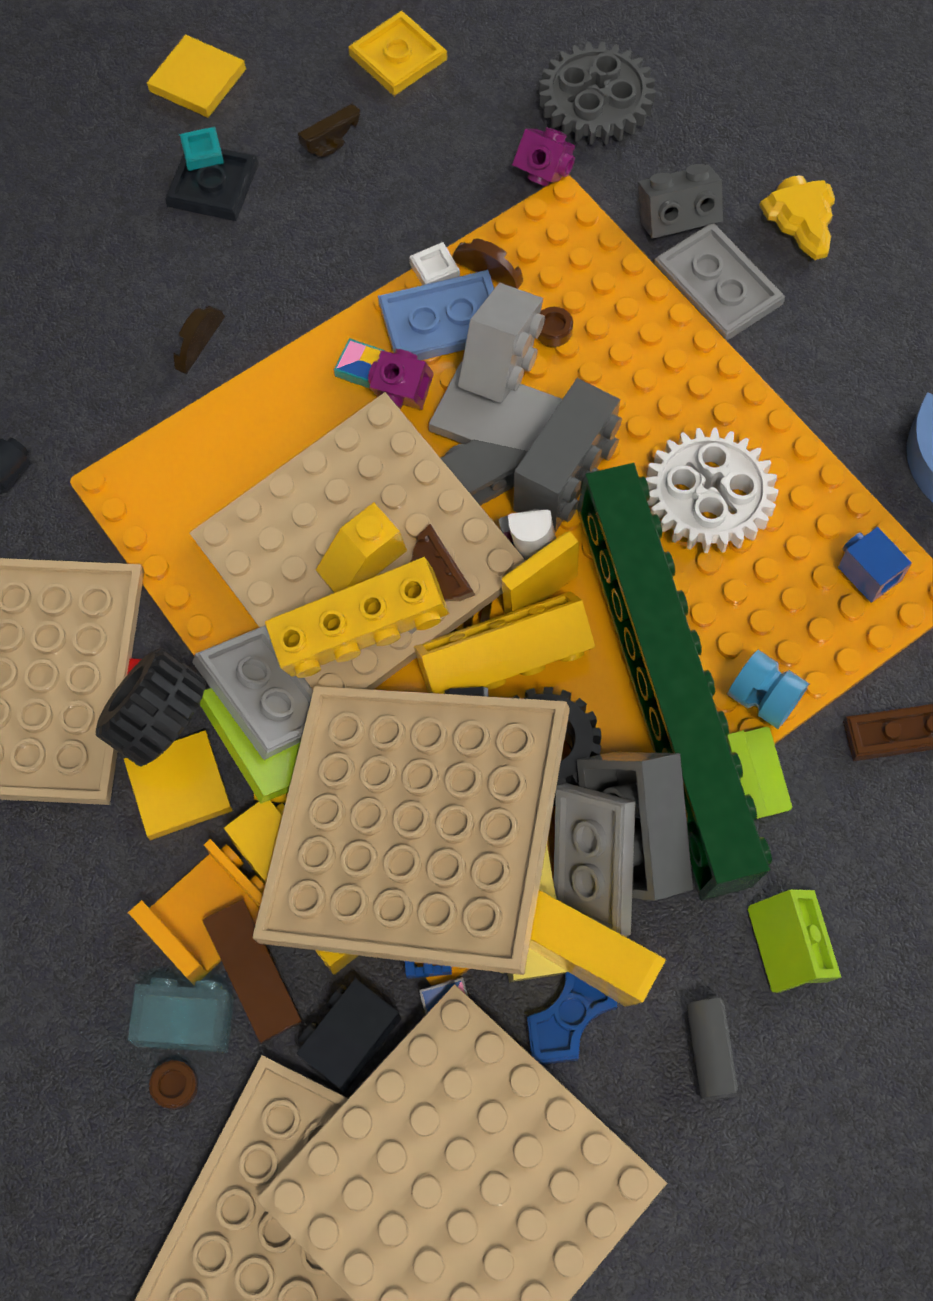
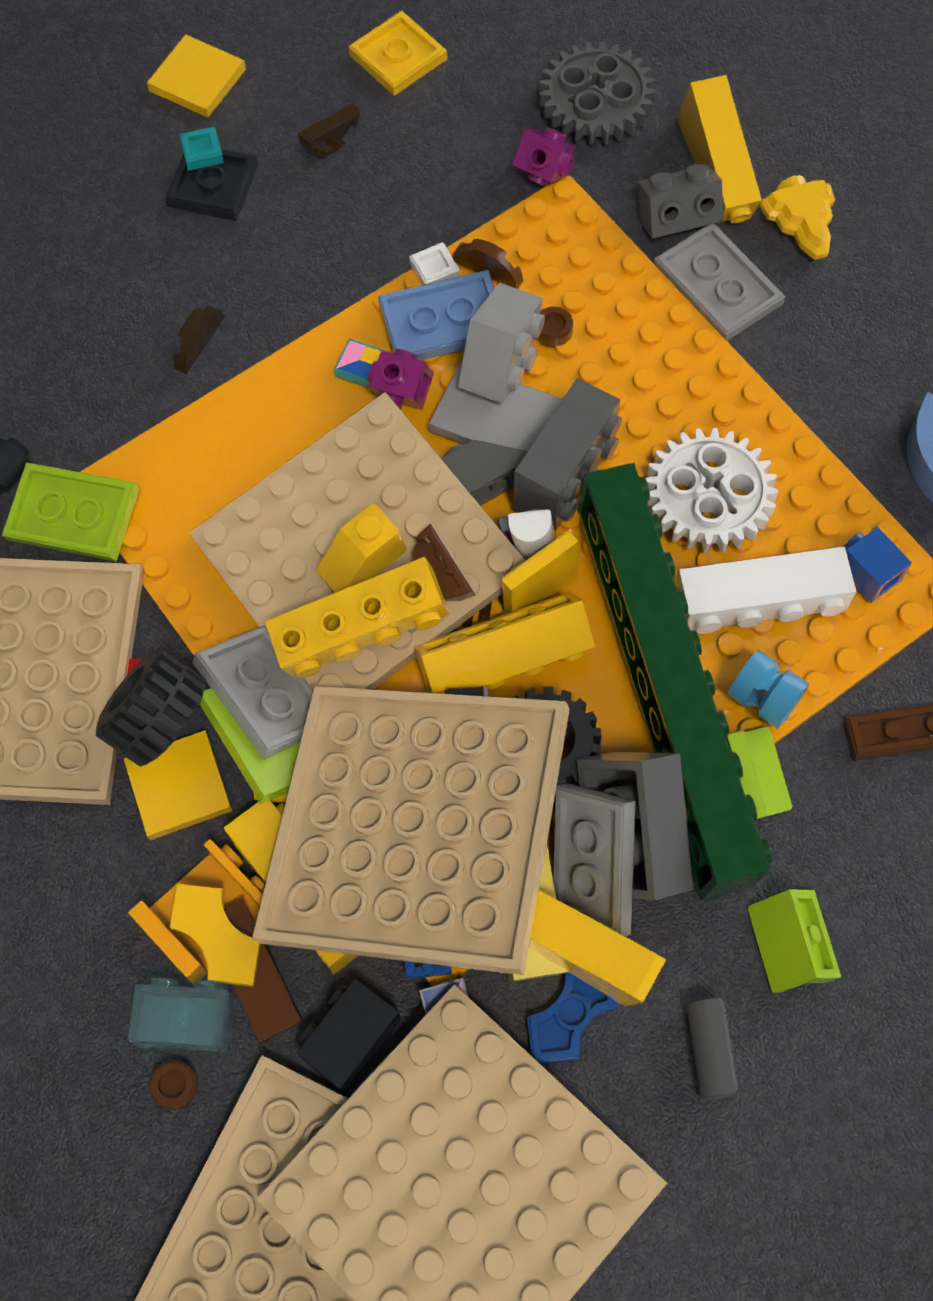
none -> lime tile [2,462,140,562]
none -> yellow tile [169,883,261,987]
none -> white brick [675,547,856,634]
none -> yellow slope [676,75,762,224]

